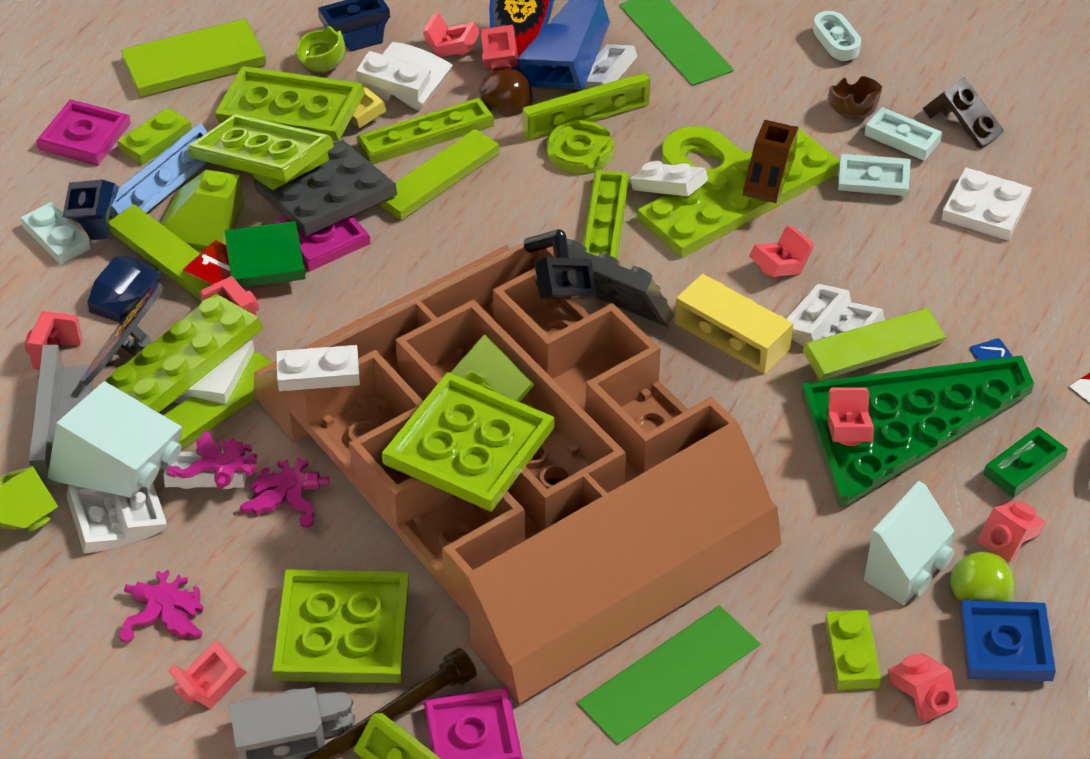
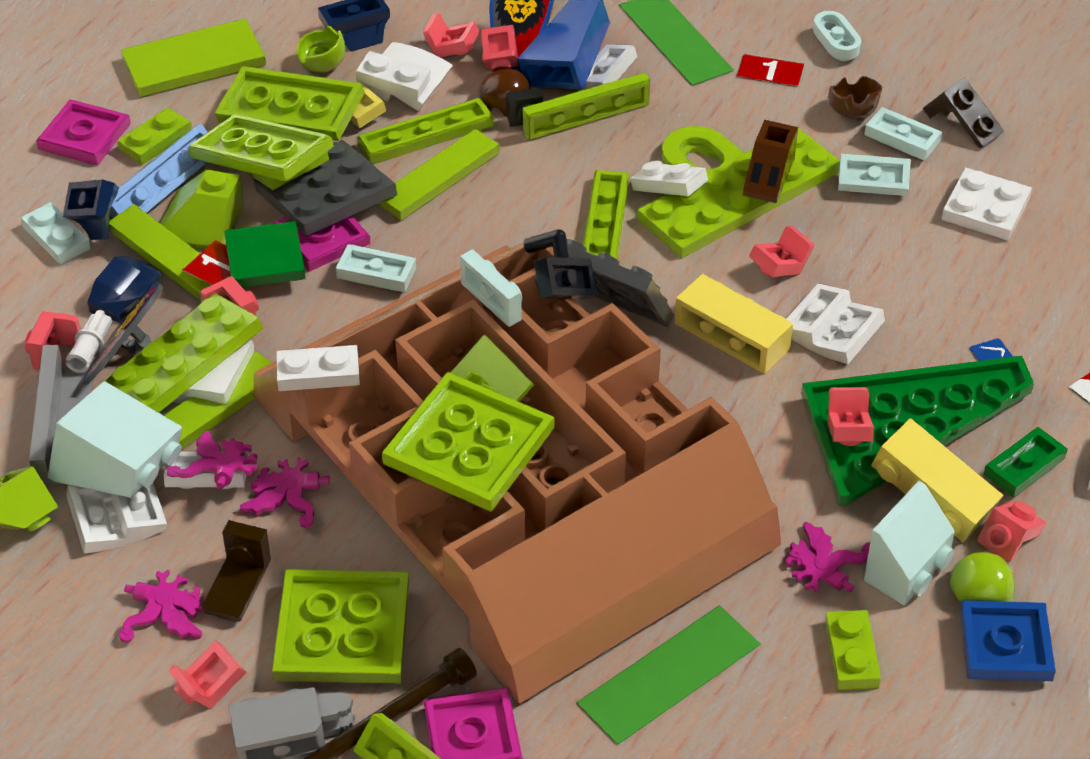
lime tile [546,120,615,174] -> none
lime tile [803,307,946,381] -> none
coral bracket [887,653,958,722] -> none
none -> white axle [65,310,112,373]
none -> dark brown bracket [202,520,271,622]
none -> light aqua plate [336,244,417,293]
none -> light aqua plate [460,249,523,327]
none -> pearl dark grey plate [507,88,543,127]
none -> red sticker [737,54,804,86]
none -> dark pink piece [786,522,870,592]
none -> light yellow brick [871,418,1003,543]

